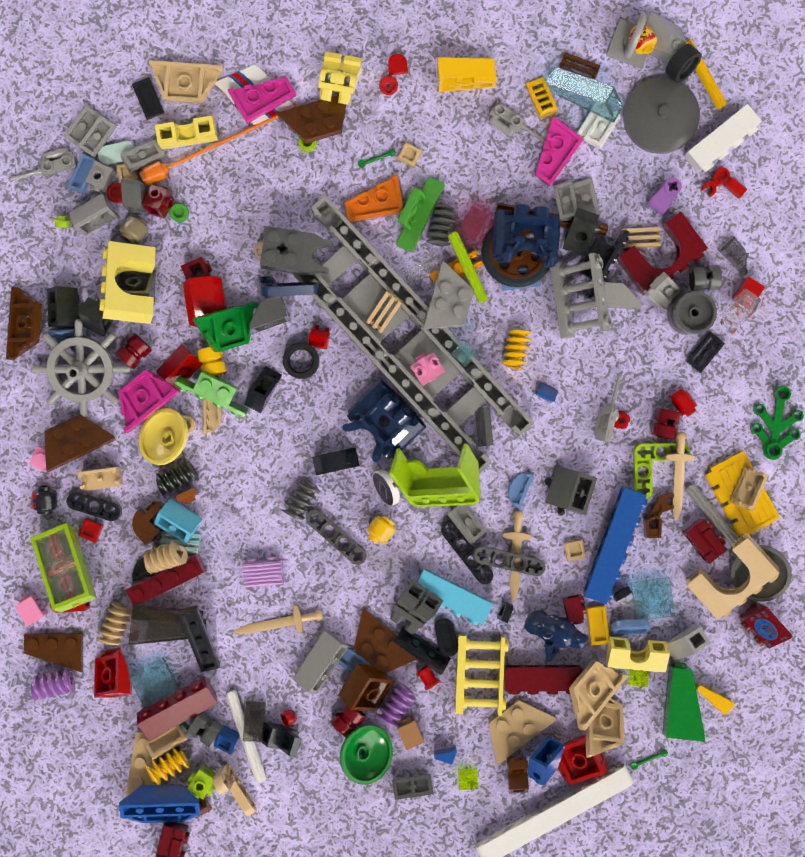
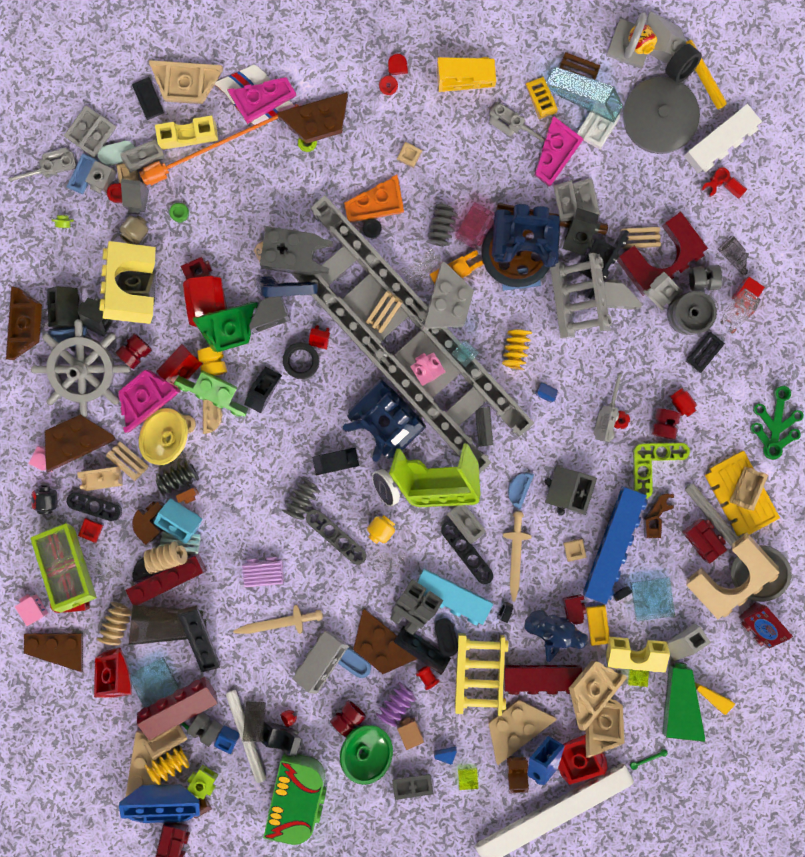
medium lavender piece [31,669,76,701] -> none
light grey slope [69,193,118,236] -> none
dark red brick [142,185,174,219] -> none
tan beam [212,763,257,816] -> none
light yellow hips [318,51,362,105] -> none
reddish brown slope [338,663,395,712] -> none
green hinge [358,149,396,168] -> none
bright green bracket [396,178,445,252] -> none
lime axle [448,231,488,303] -> none
dark grey beam [472,545,546,576] -> none
medium blue tile [611,619,651,635] -> none
medium lavender piece [647,178,682,216] -> none
tan sword [665,432,695,521] -> none
none -> tan tile [106,442,149,481]
none -> brick [263,753,327,845]
none -> black tile [363,219,382,239]

